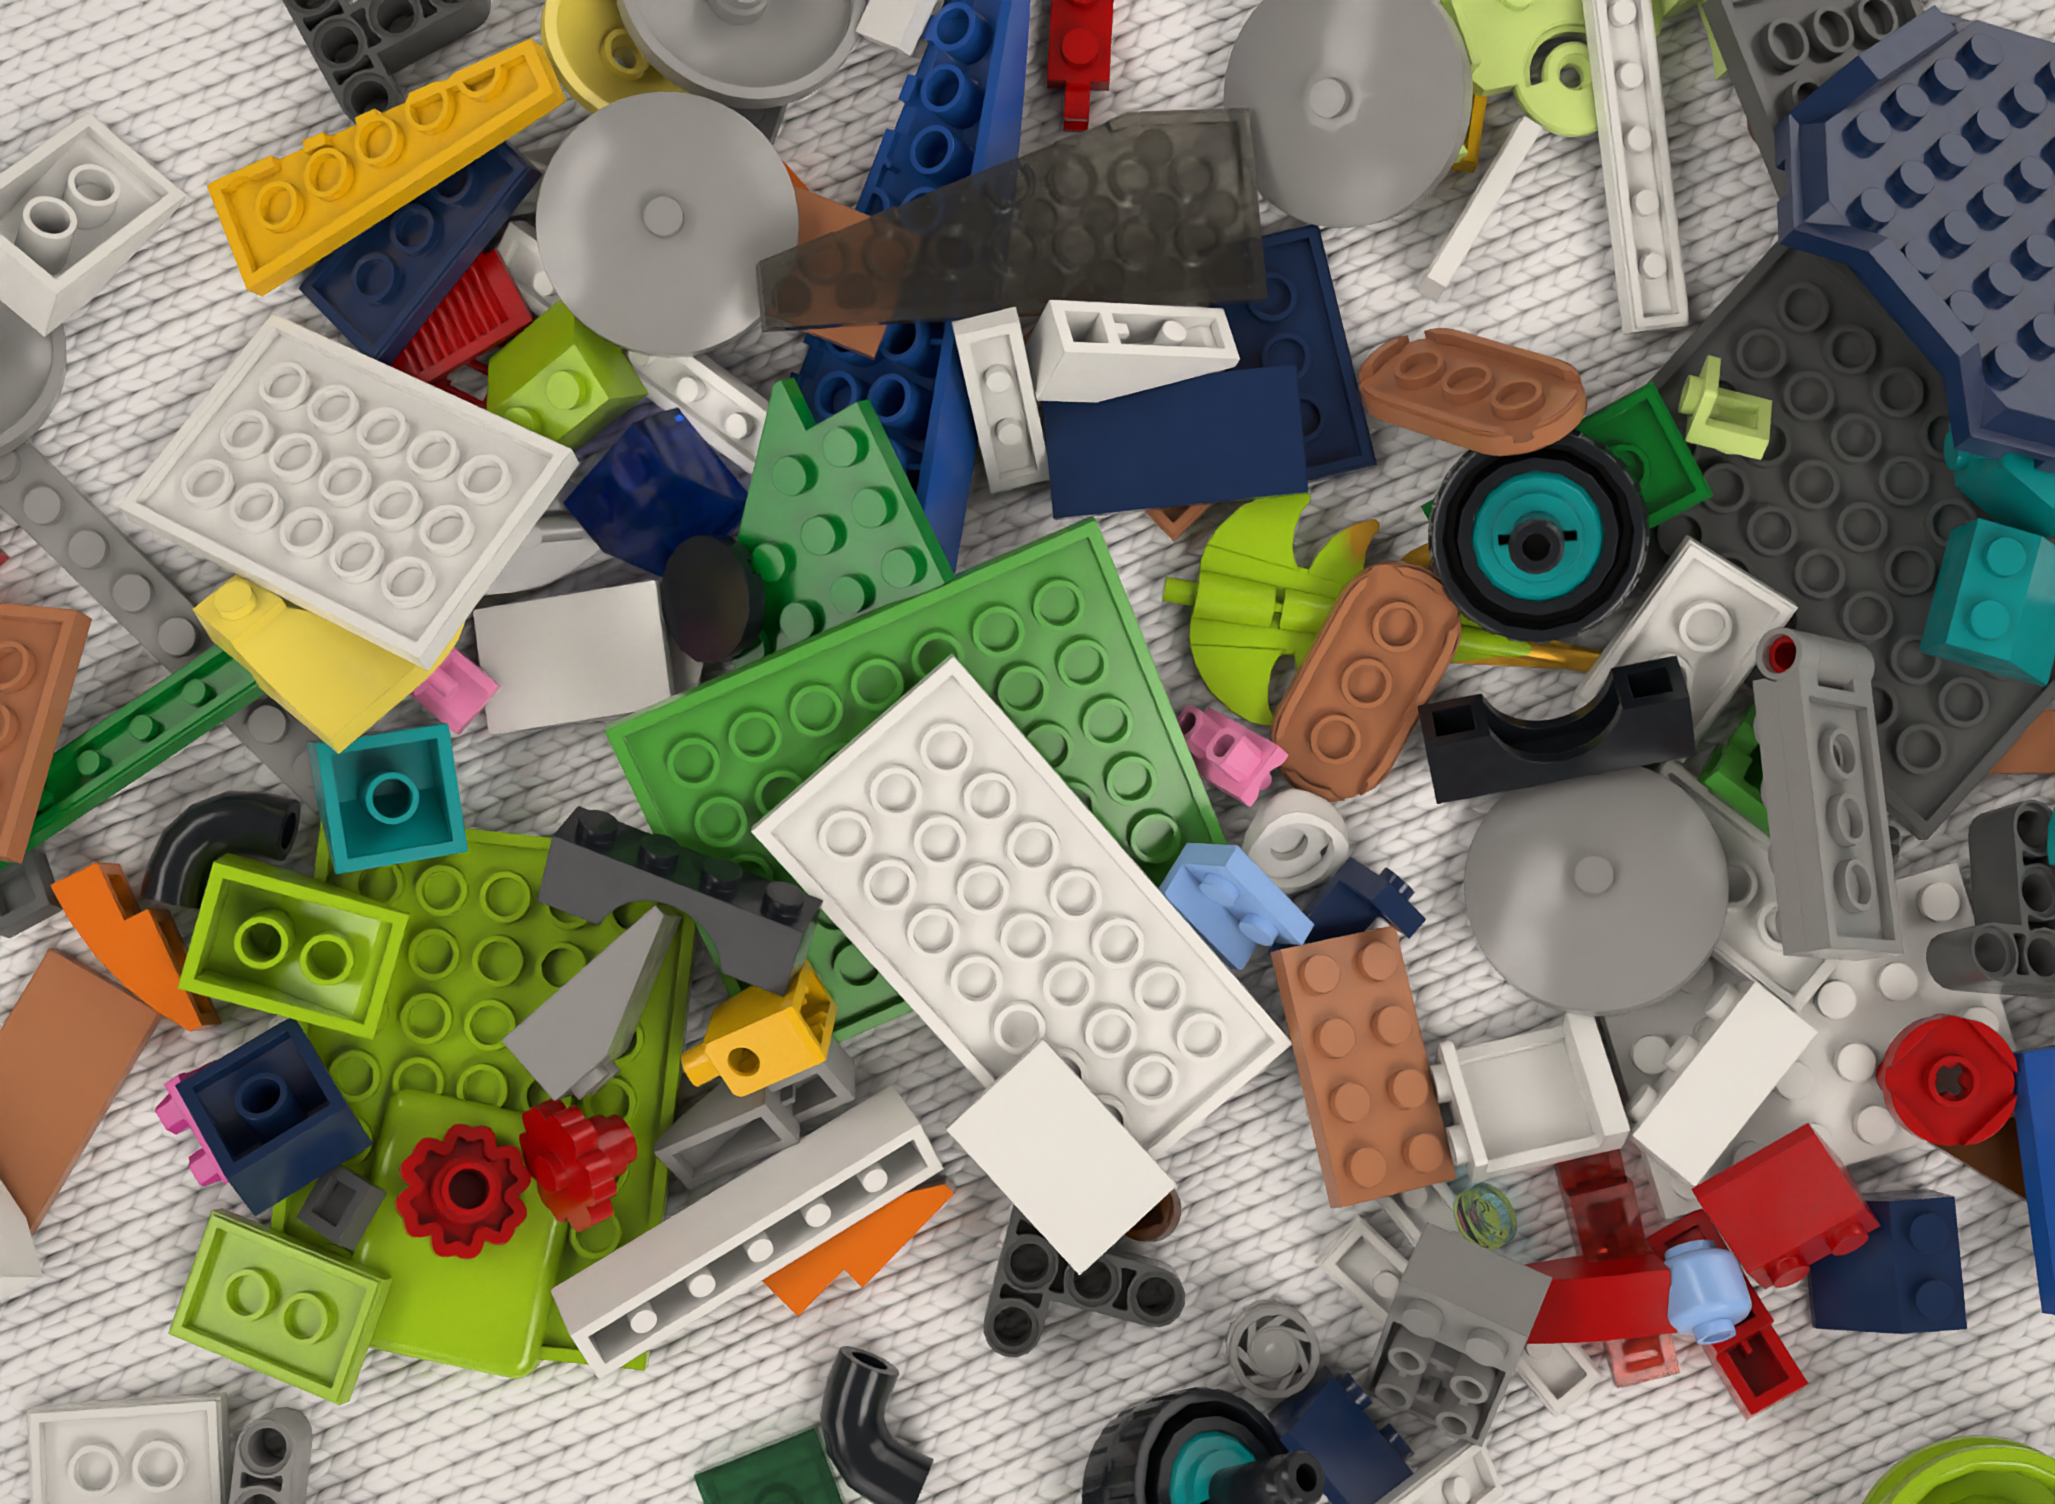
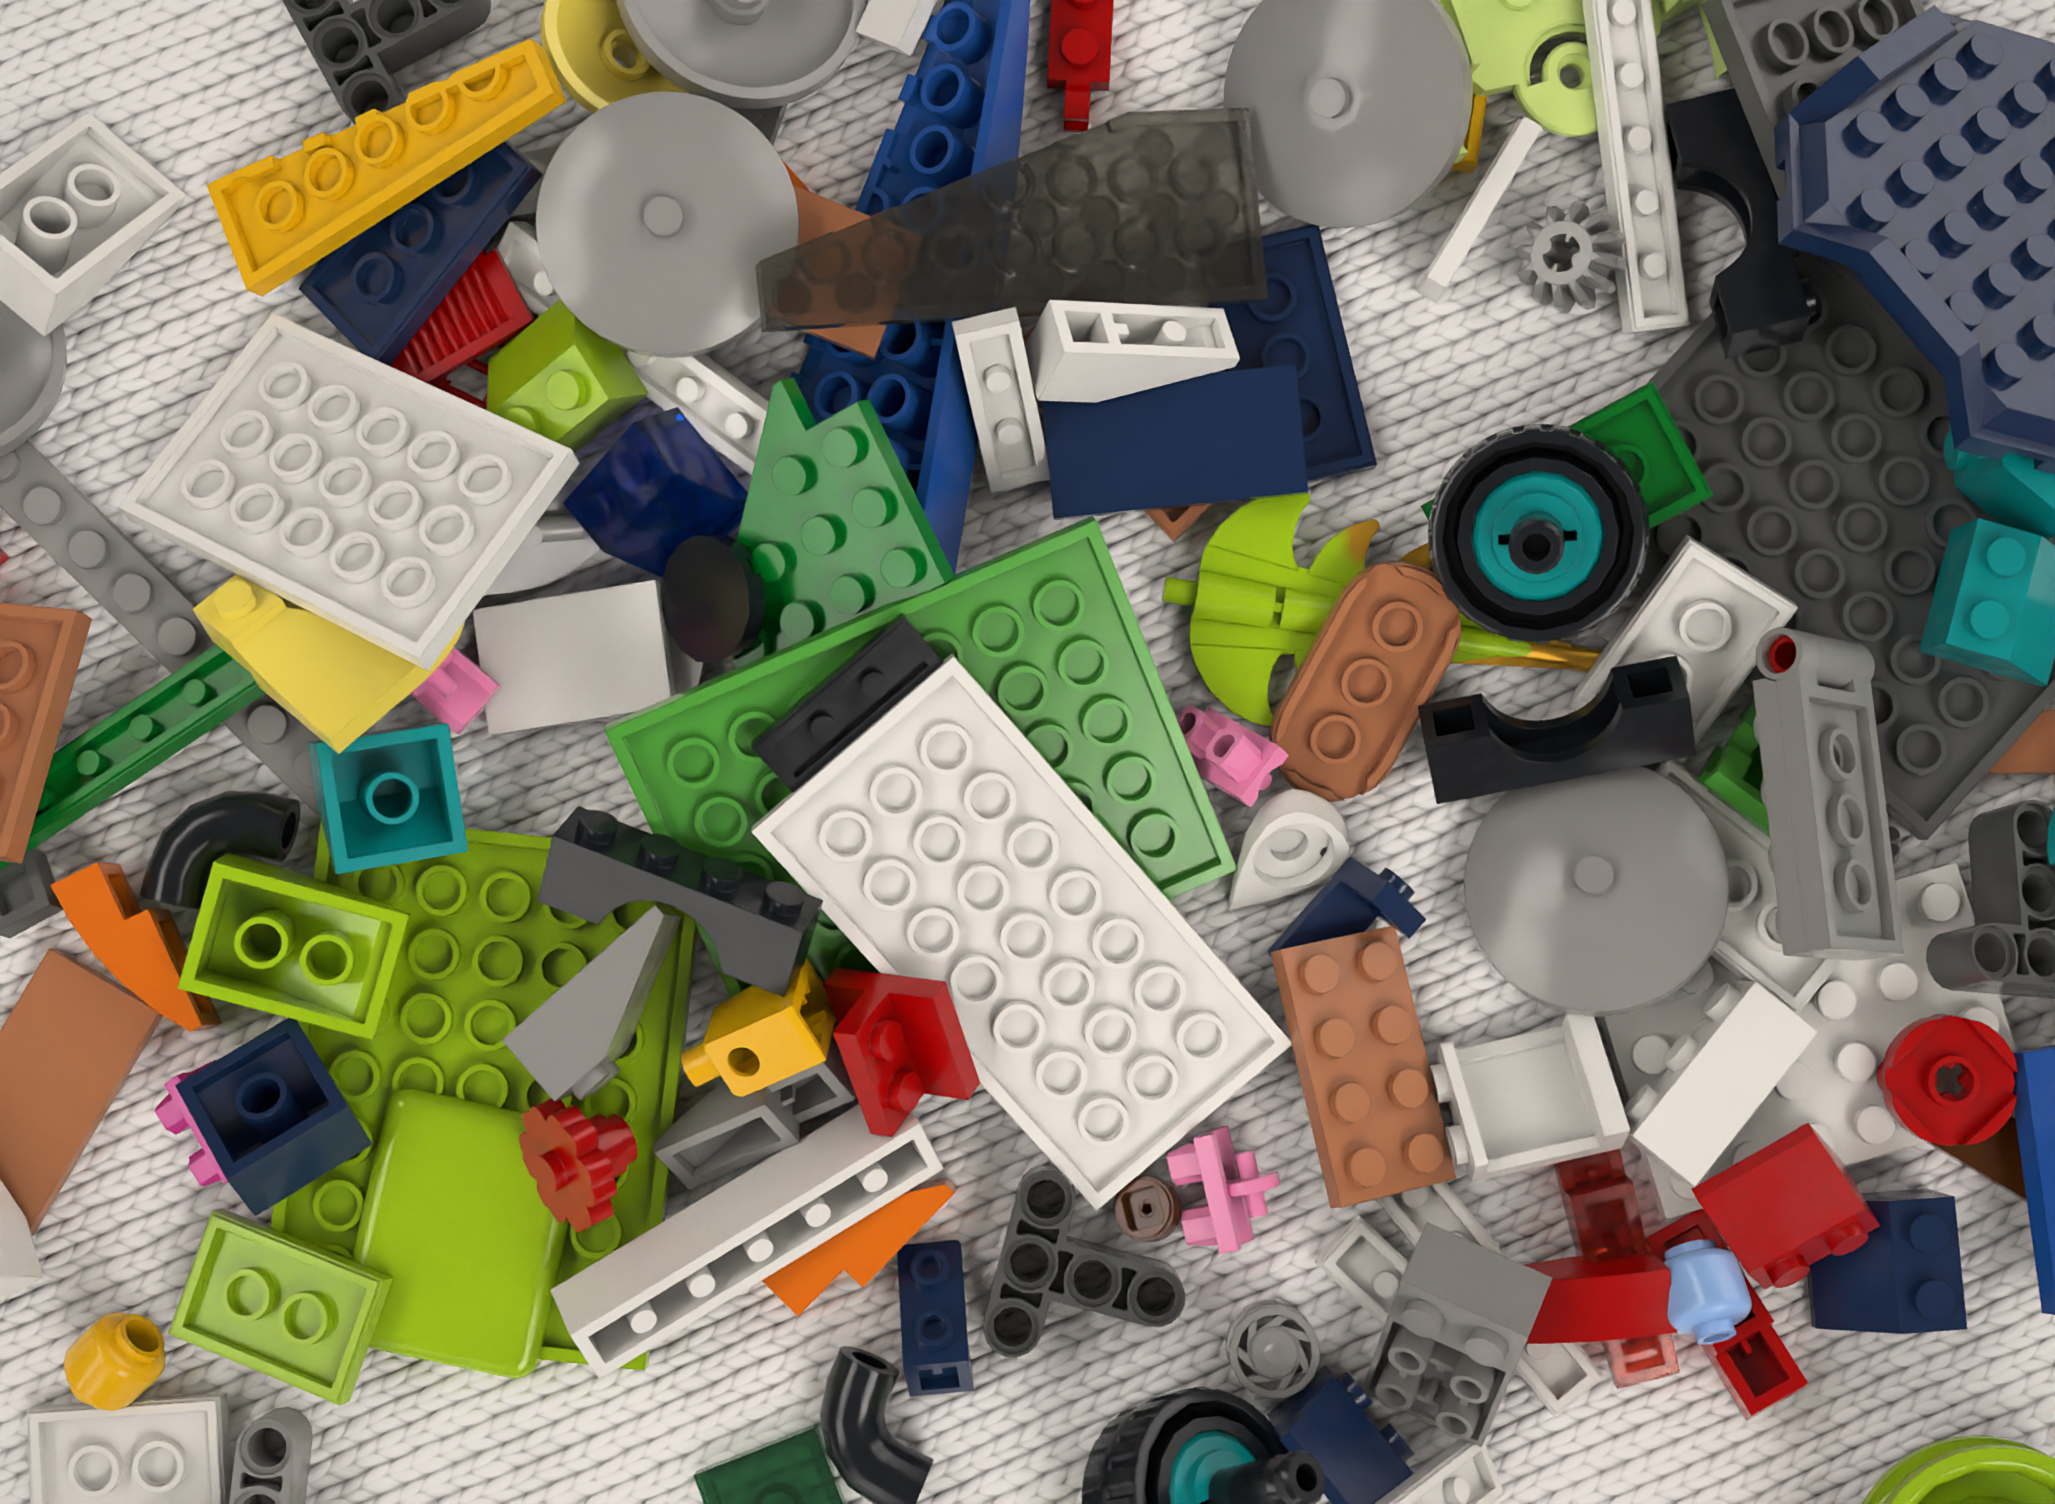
dark grey plate [296,1164,387,1251] -> none
red plant [394,1124,531,1260] -> none
white tile [946,1038,1177,1275] -> none
light blue bracket [1159,843,1314,970] -> none
nougat tile [1358,328,1587,456] -> none
clear light blue tile [1453,1182,1517,1251] -> none
yellowish green bracket [1678,355,1772,460] -> none
none -> yellow head [63,1312,166,1411]
none -> black tile [751,613,944,793]
none -> red bracket [823,968,980,1137]
none -> dark blue bracket [897,1240,974,1397]
none -> bright pink hips [1167,1126,1280,1254]
none -> light grey gear [1515,202,1627,313]
none -> black arch [1665,88,1816,359]

